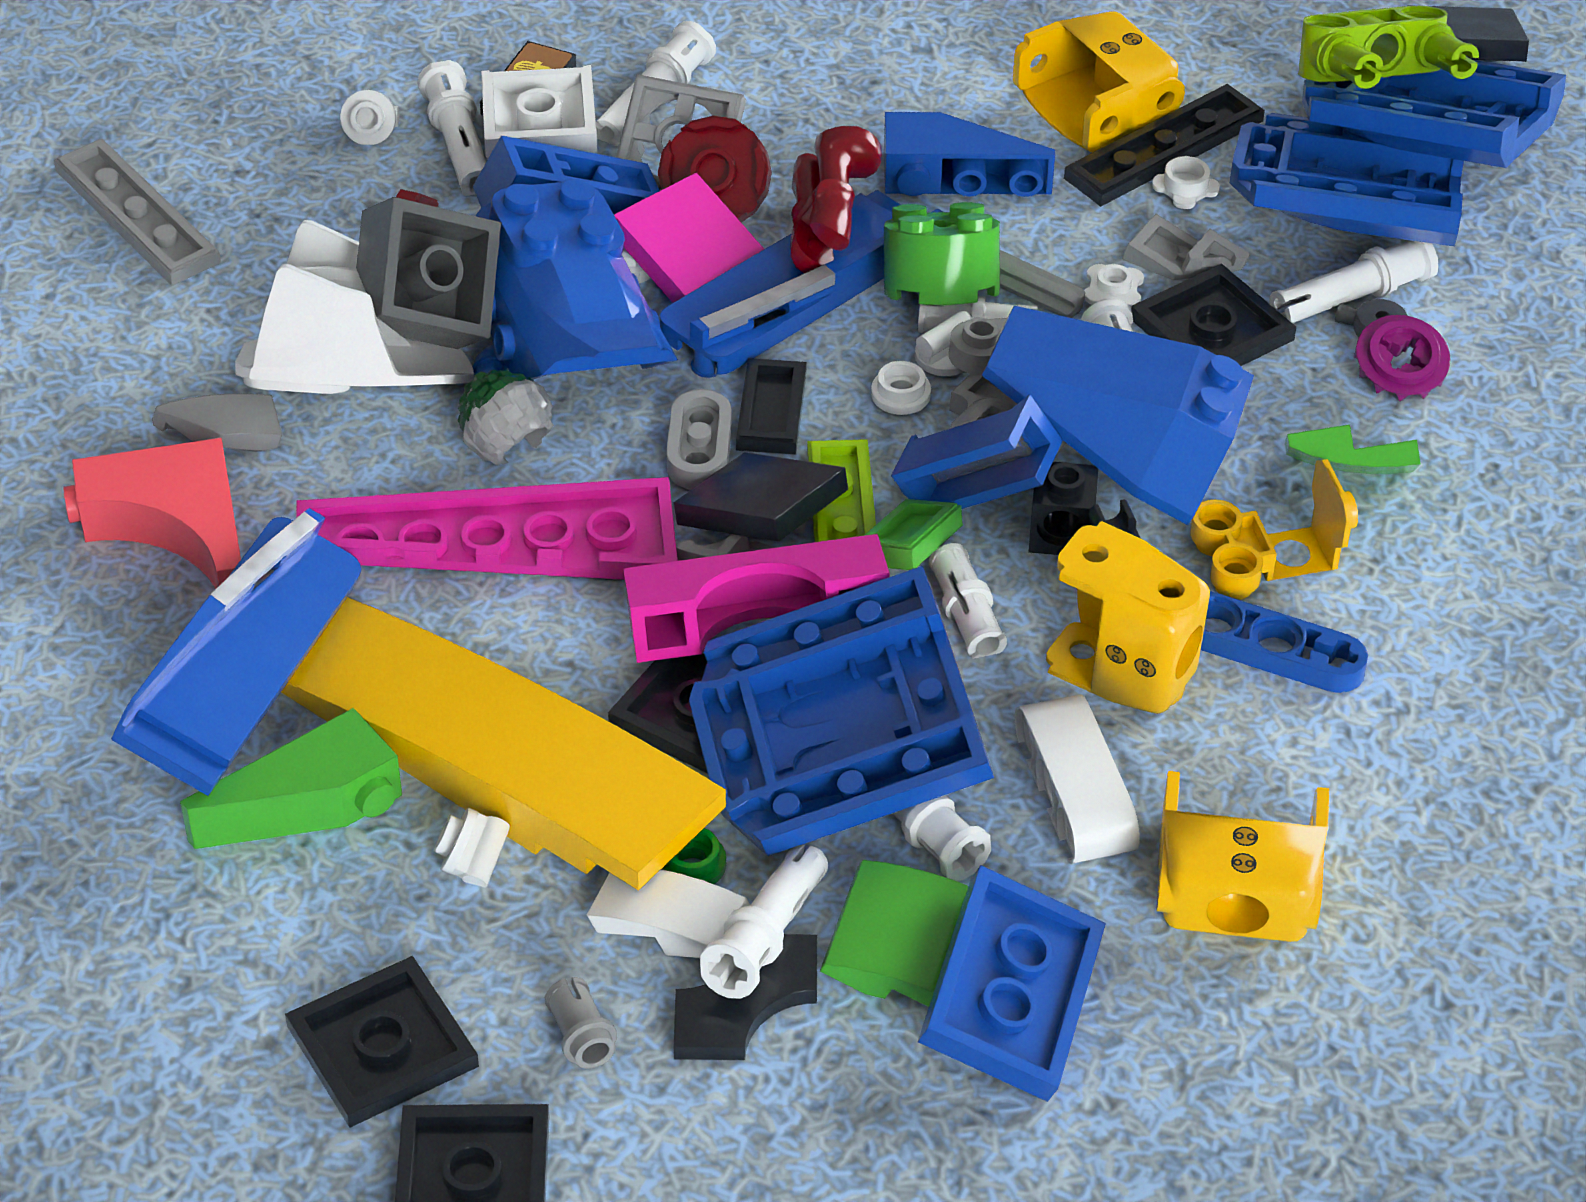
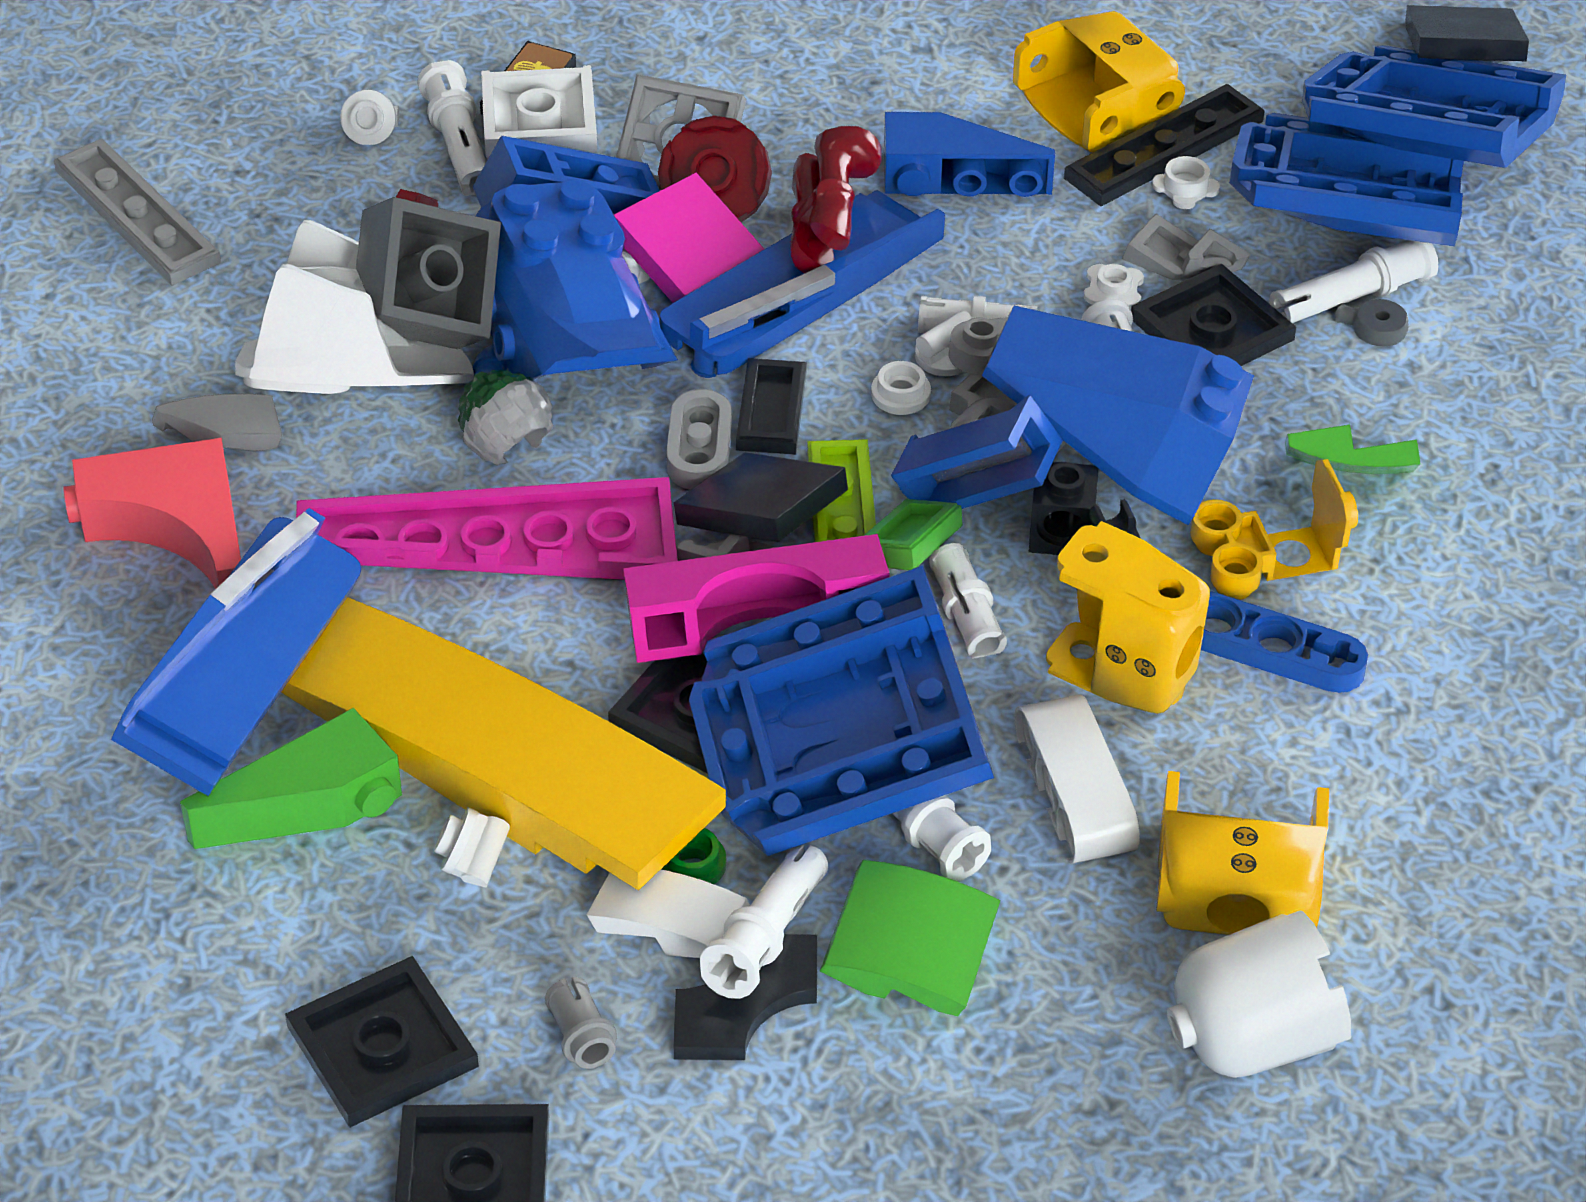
white pin [596,21,716,146] -> none
bright green brick [884,202,1000,305] -> none
blue plate [918,865,1106,1102] -> none
light grey axle [1000,250,1086,318] -> none
lime piece [1298,5,1479,89] -> none
magenta gear [1354,315,1451,402] -> none
none -> white cylinder [1167,910,1351,1078]

